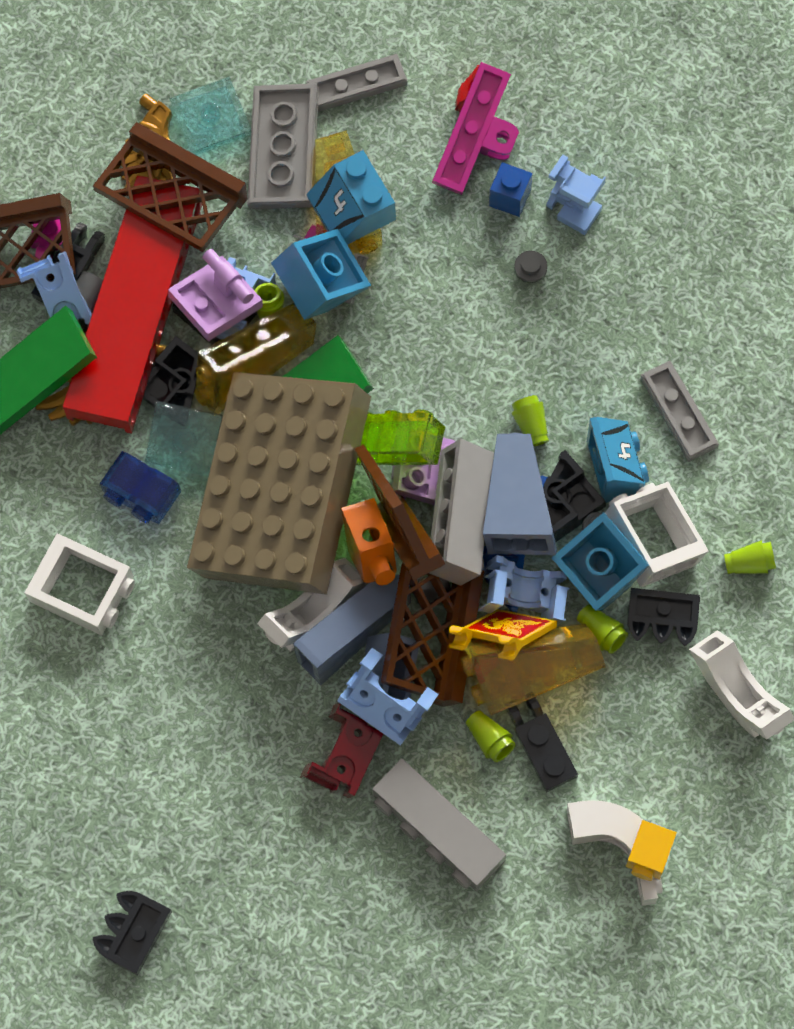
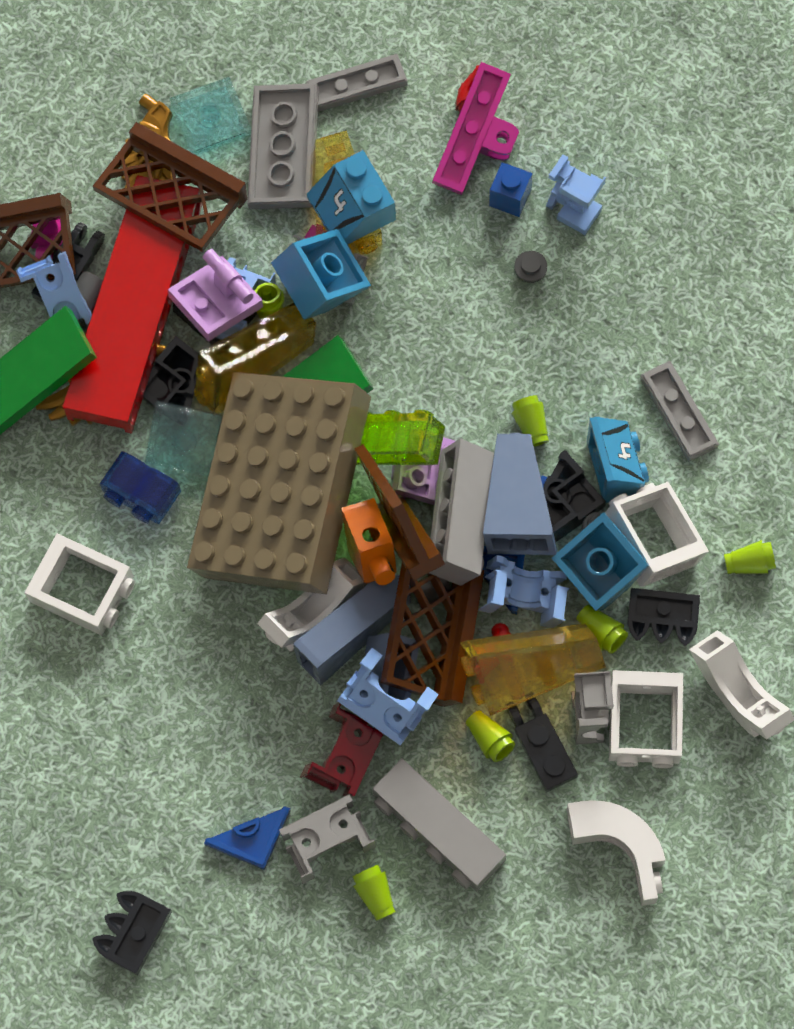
yellow flag [449,609,557,661] -> none
yellow brick [626,820,677,881] -> none
none -> blue tile [204,806,291,870]
none -> light grey piece [279,794,376,884]
none -> lime cone [352,865,396,921]
none -> light grey piece [571,671,614,745]
none -> white window [609,670,683,768]

